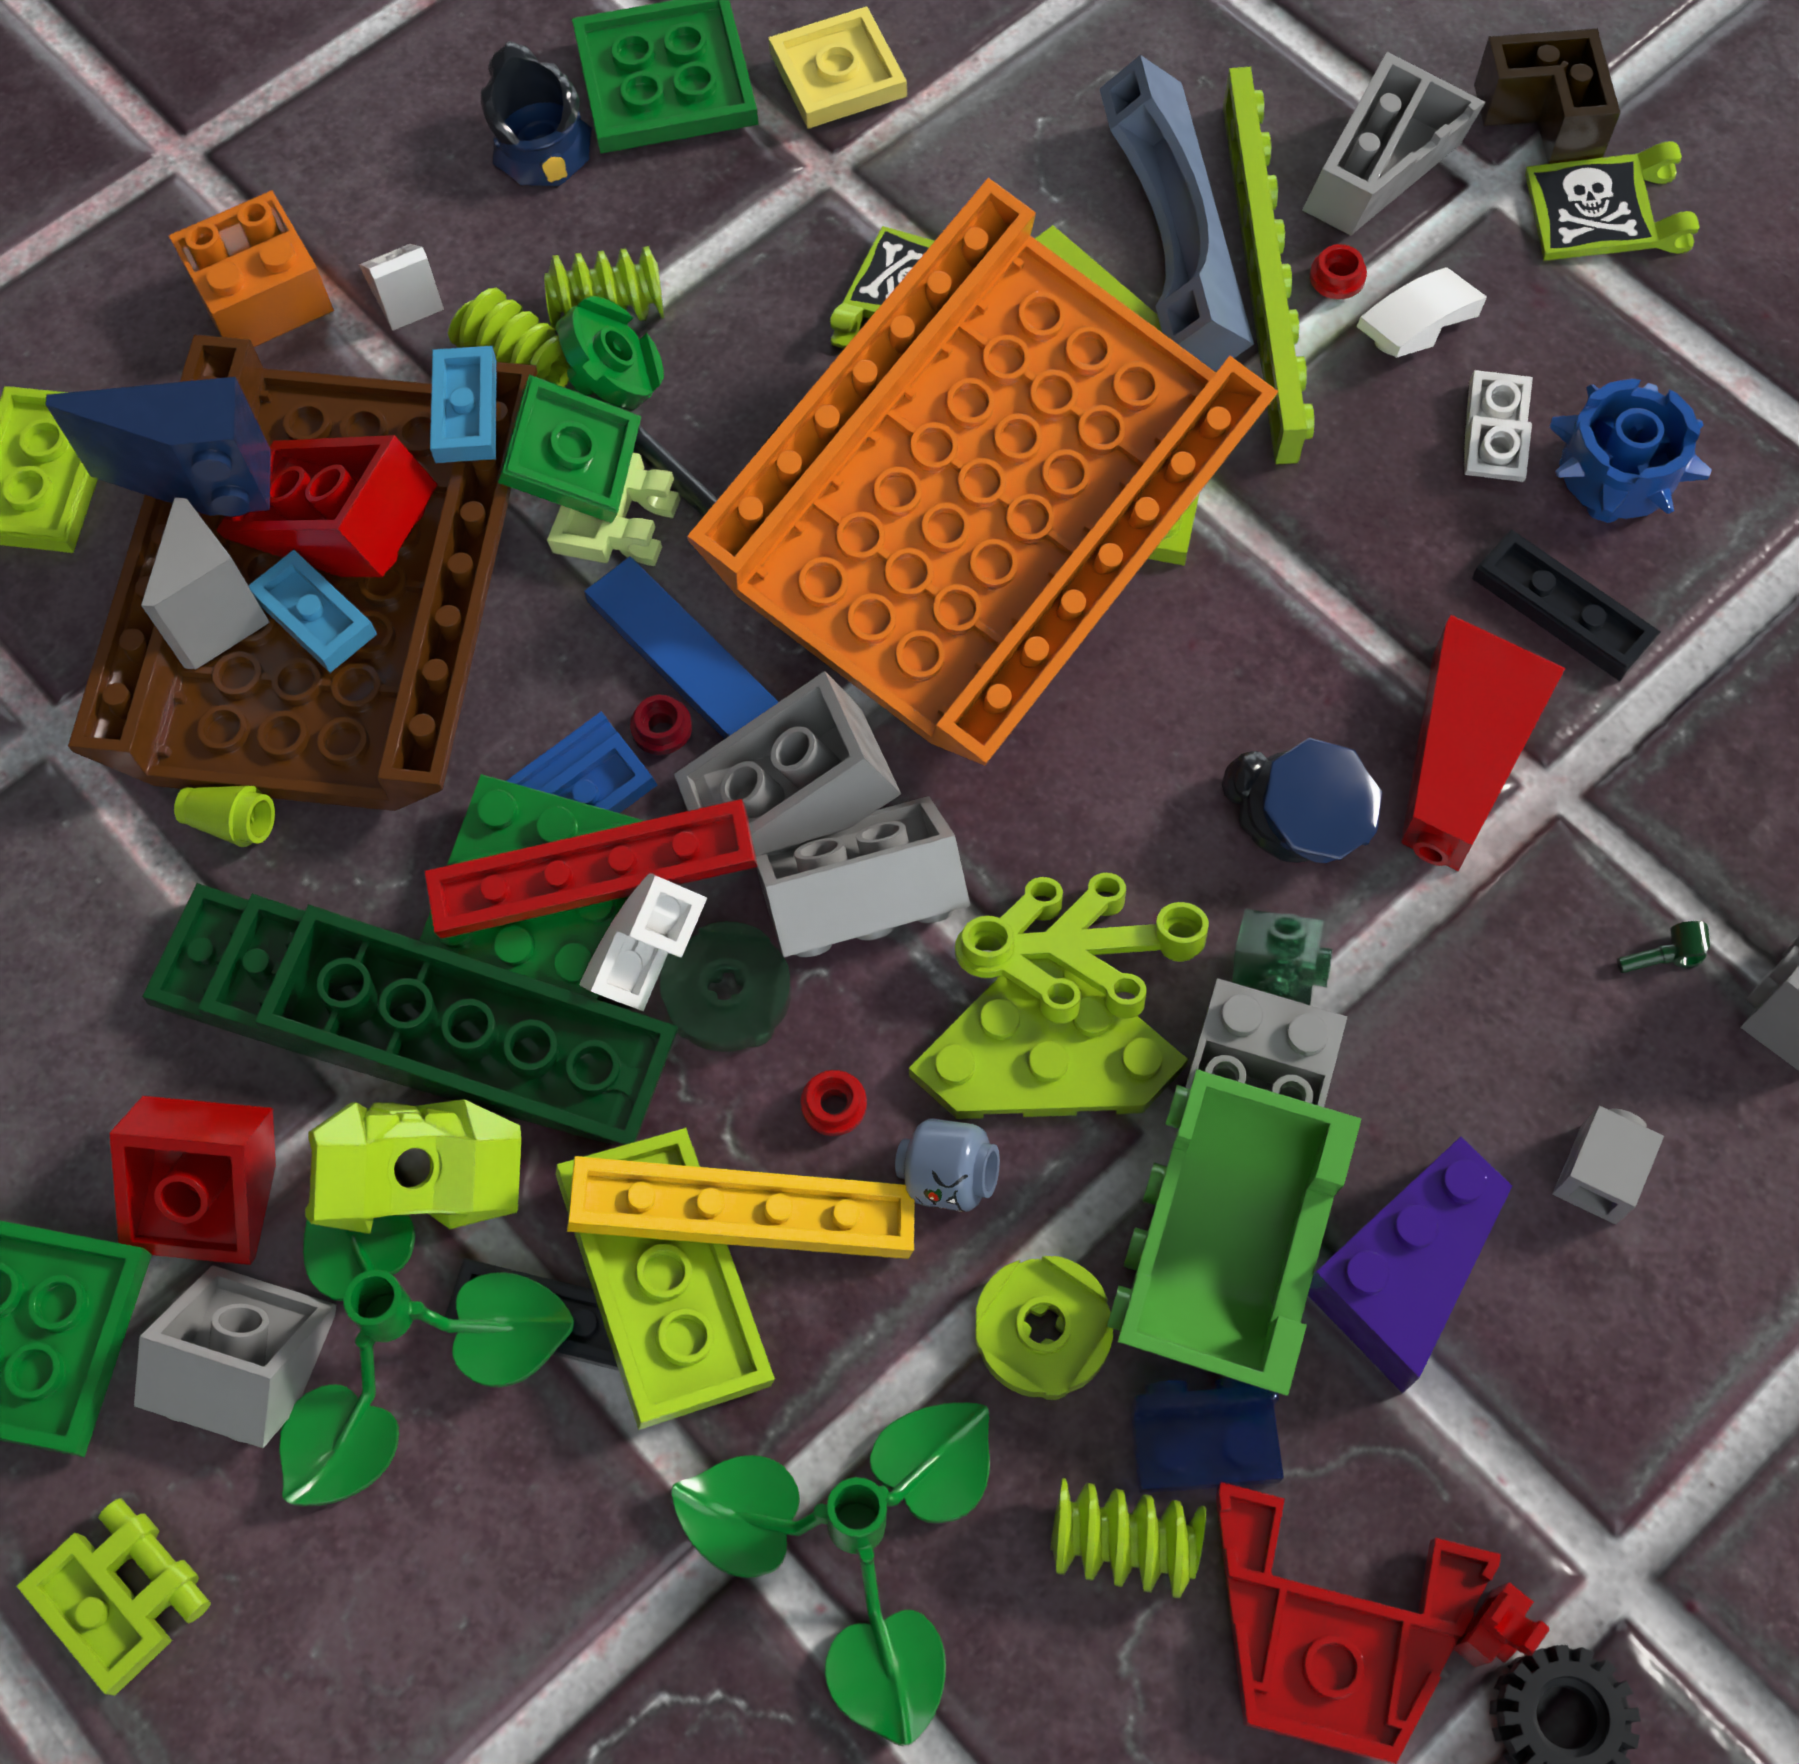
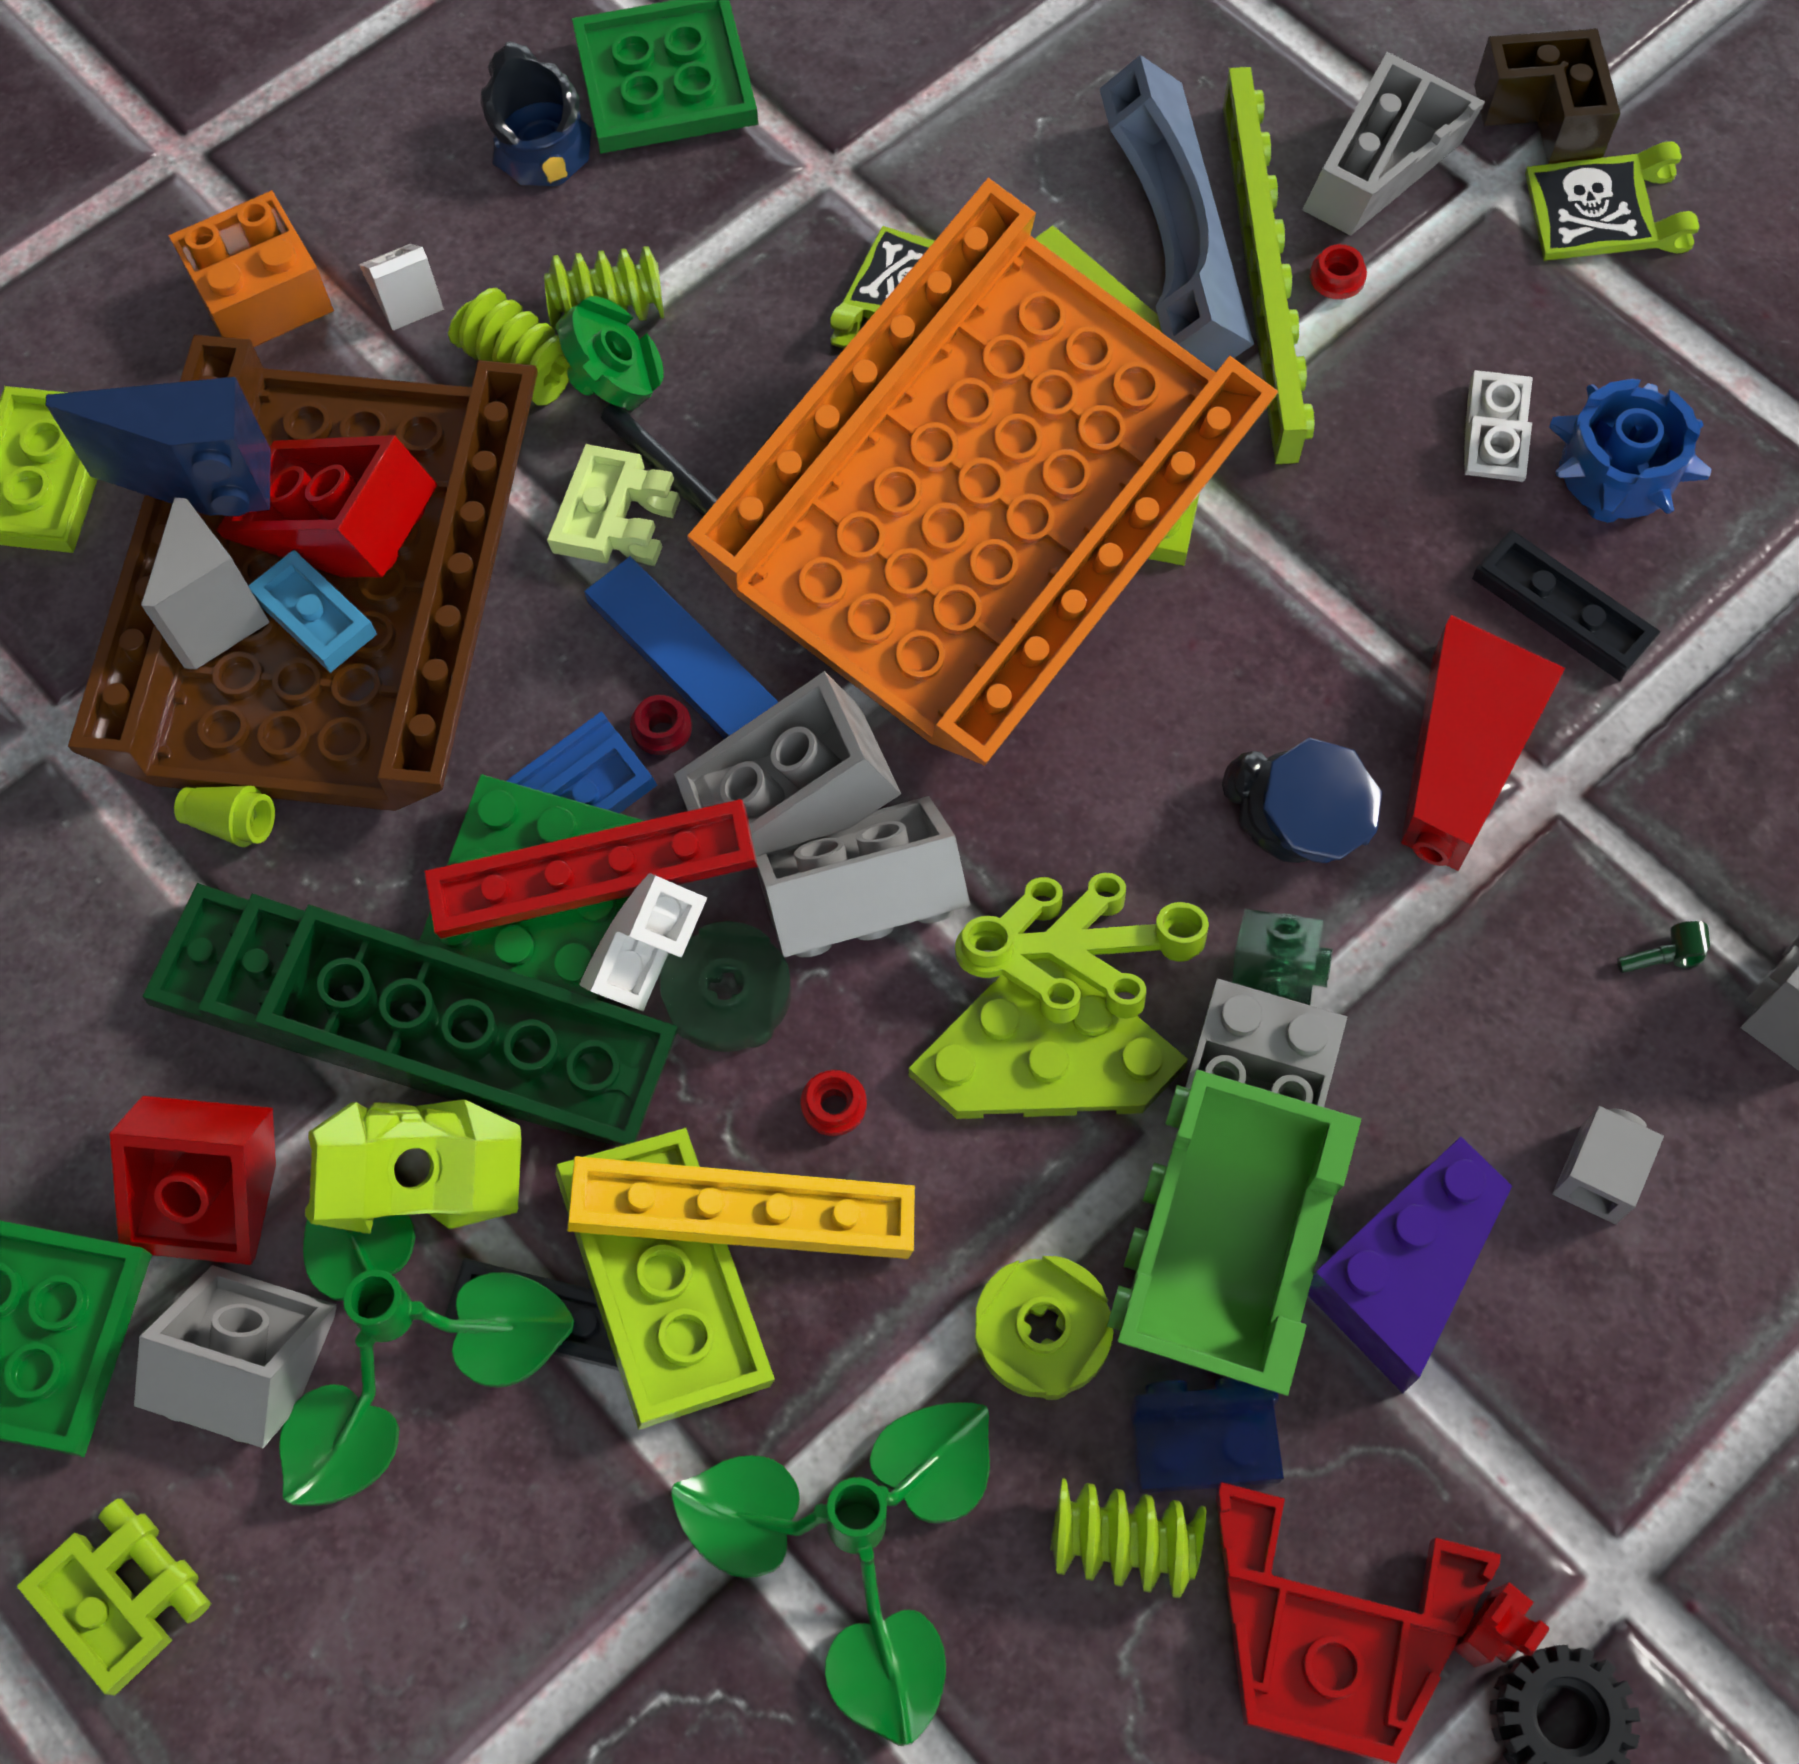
dark azure plate [430,346,497,463] -> none
green tile [498,374,642,523] -> none
light yellow plate [768,6,907,129] -> none
sand blue head [895,1119,1000,1212] -> none
white slope [1357,267,1487,358] -> none

